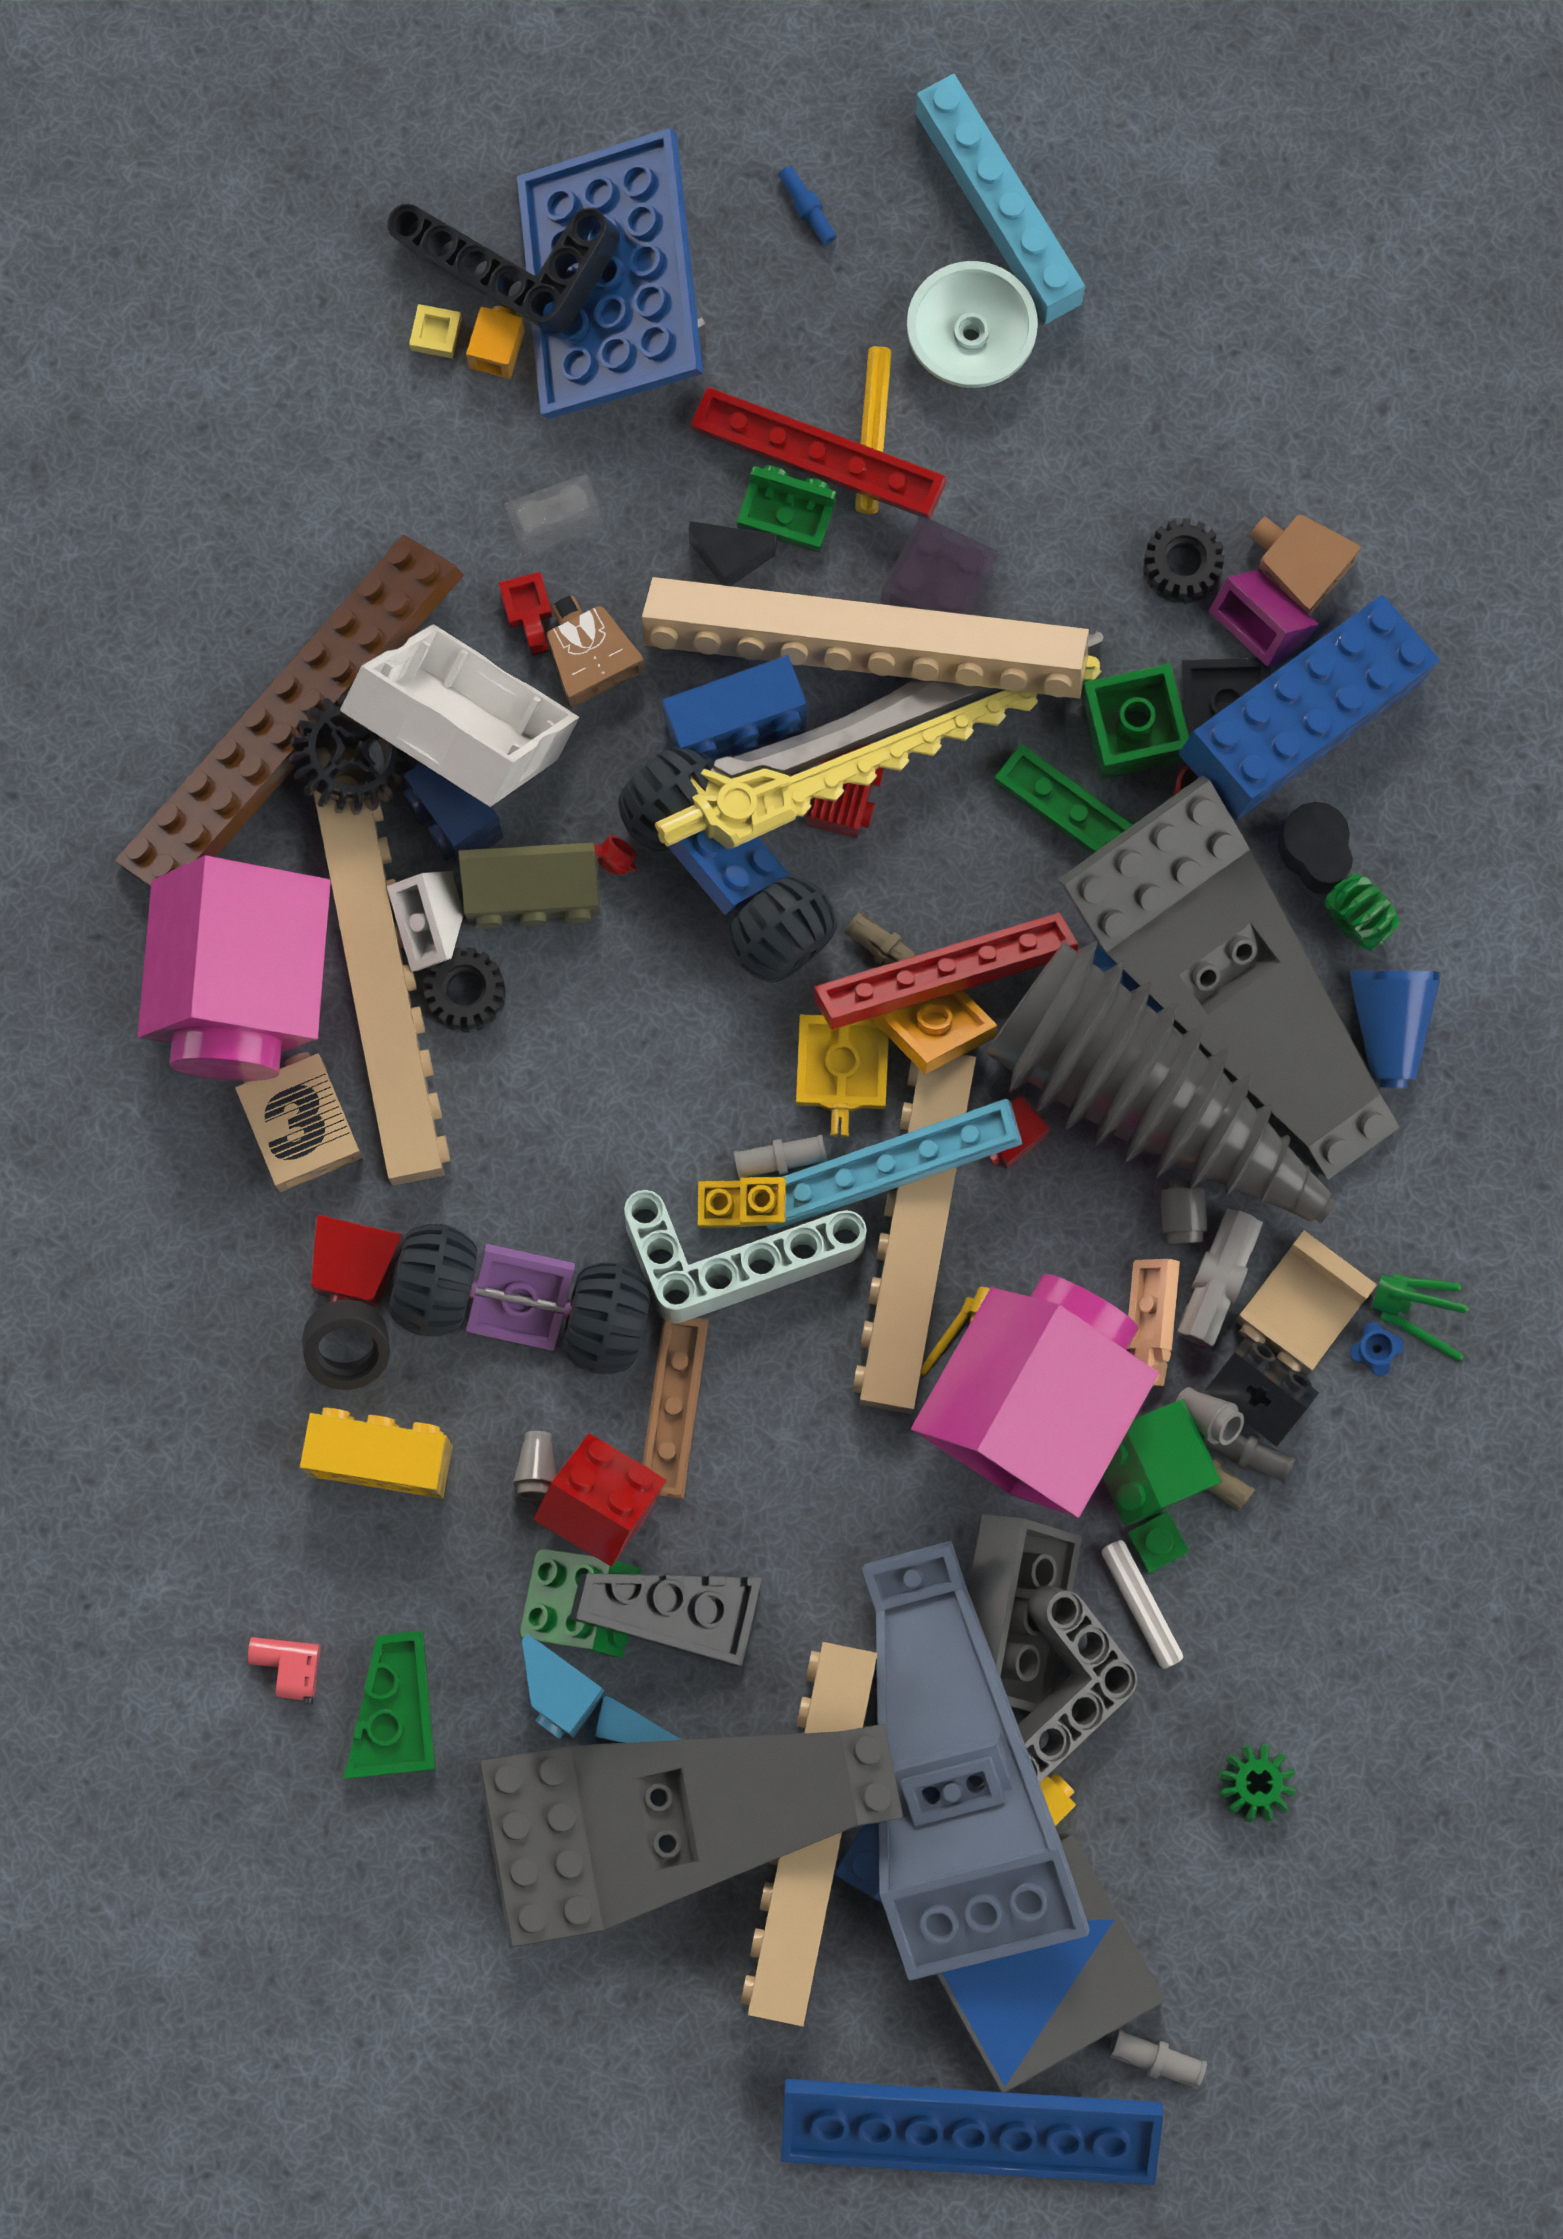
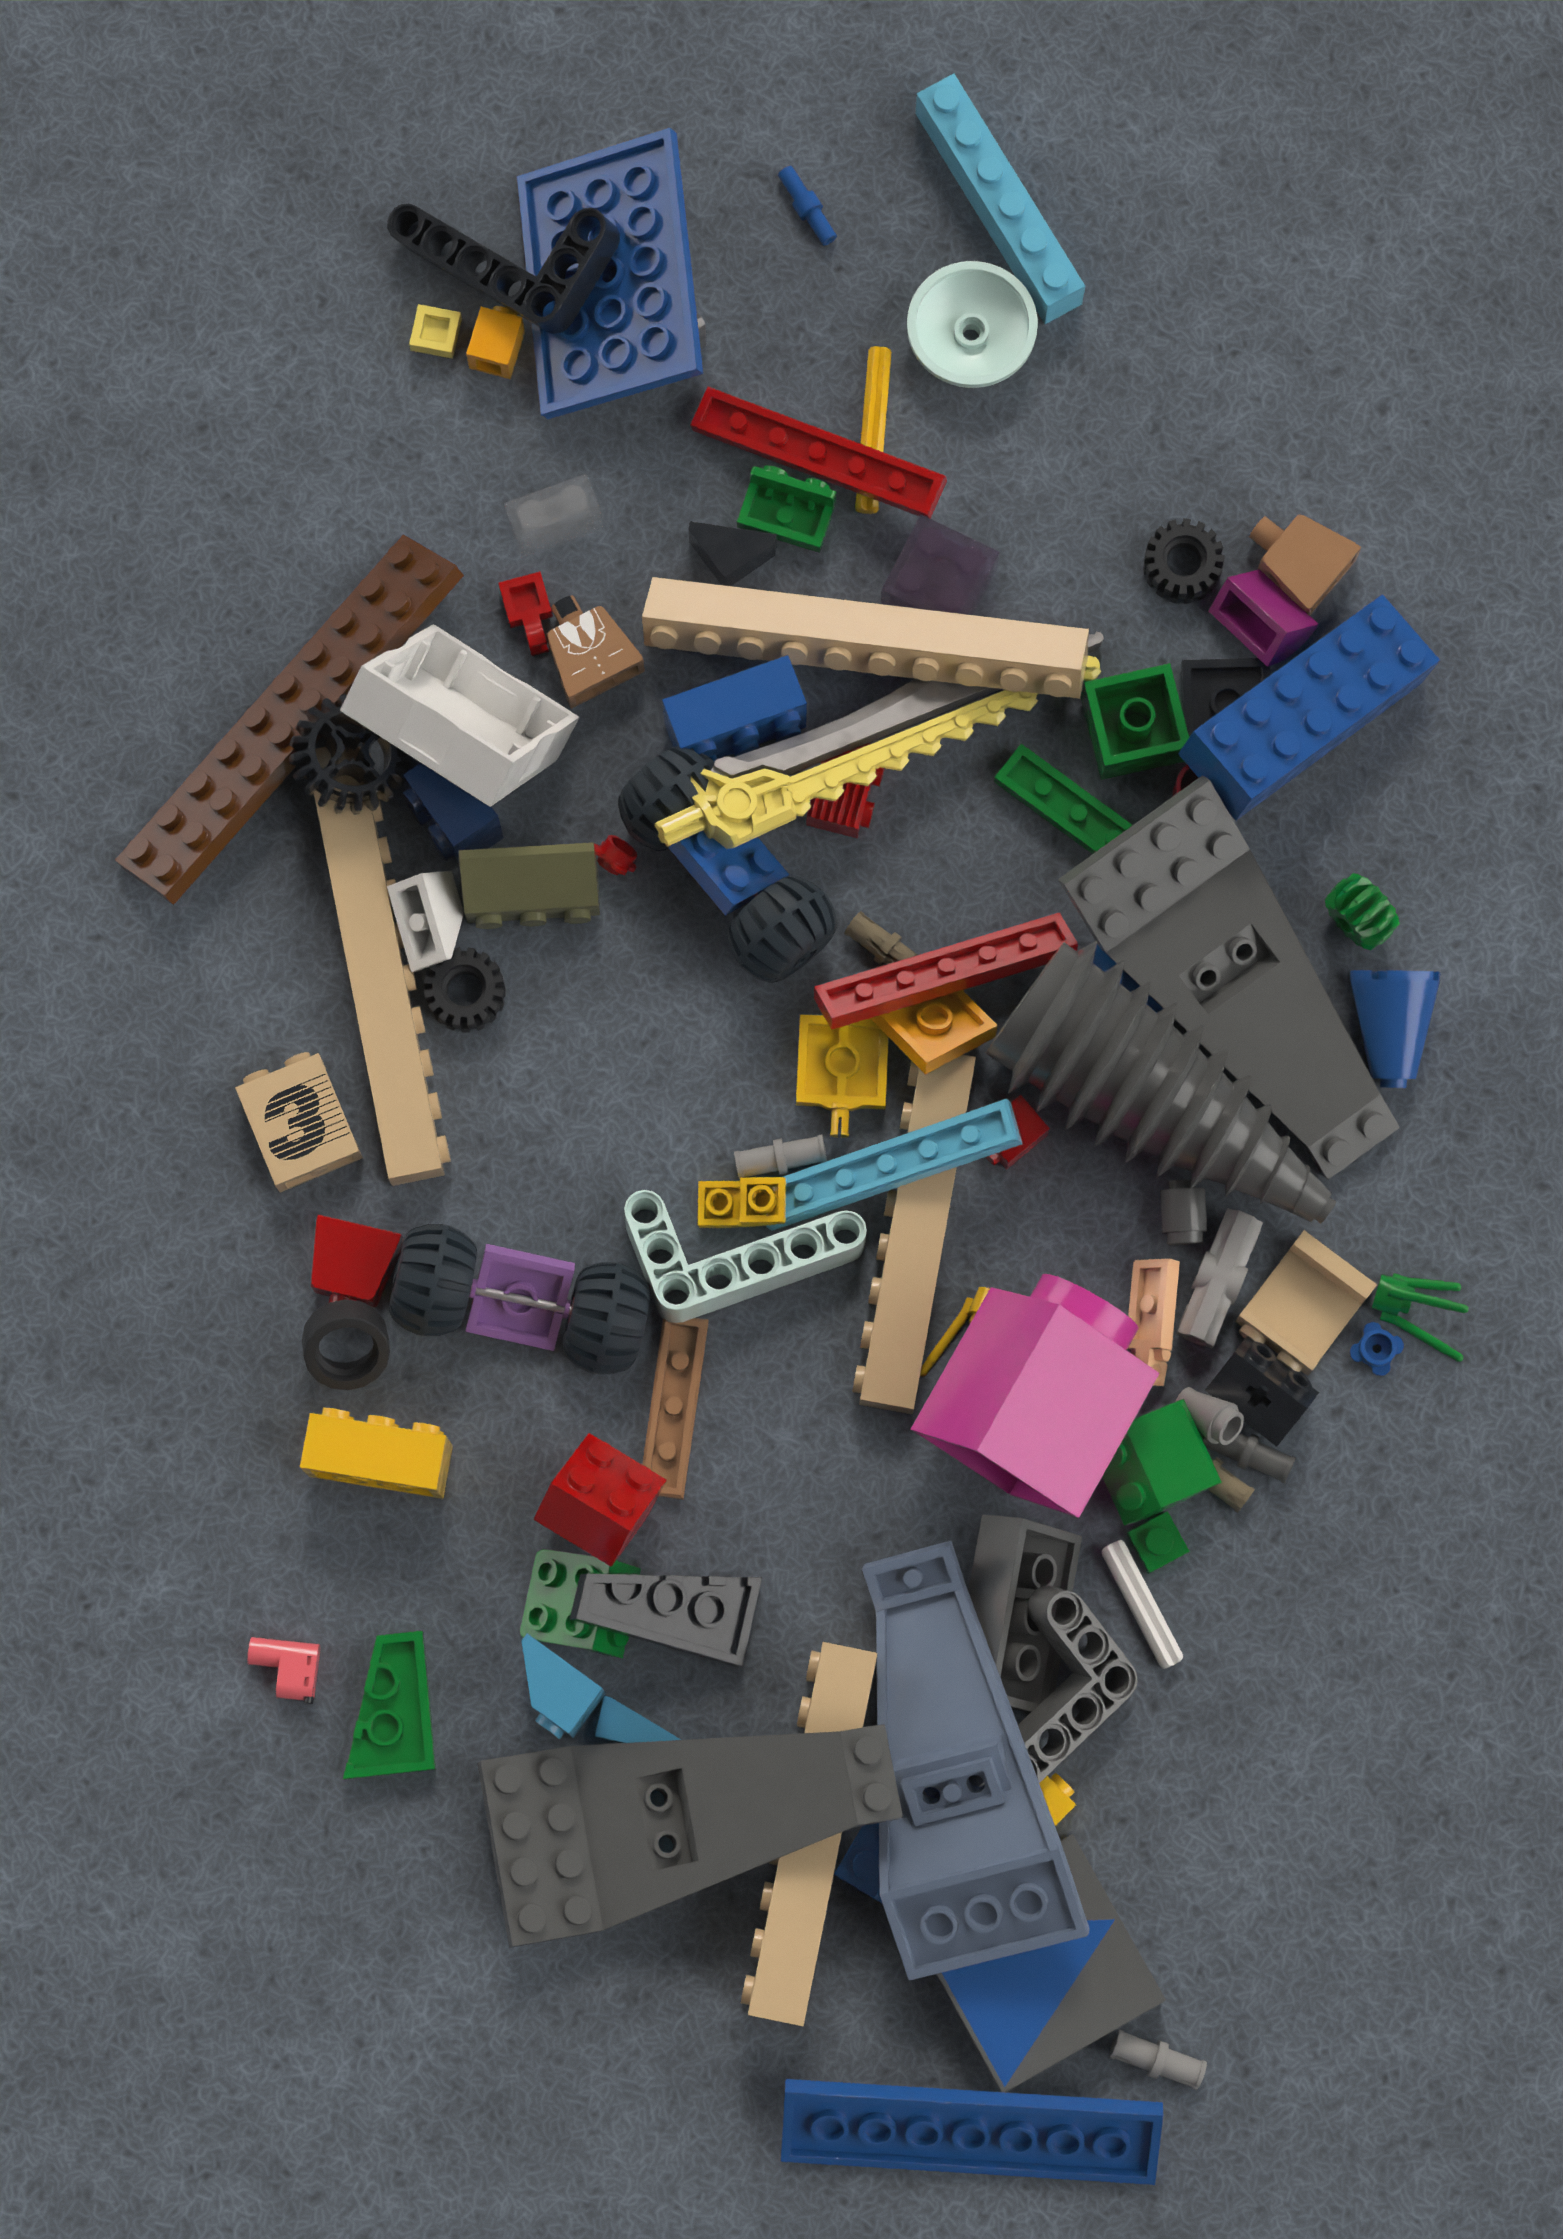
container [137,855,331,1081] -> none
light grey cone [513,1431,557,1501] -> none
green gear [1218,1744,1297,1823] -> none
black piece [1278,802,1353,895] -> none

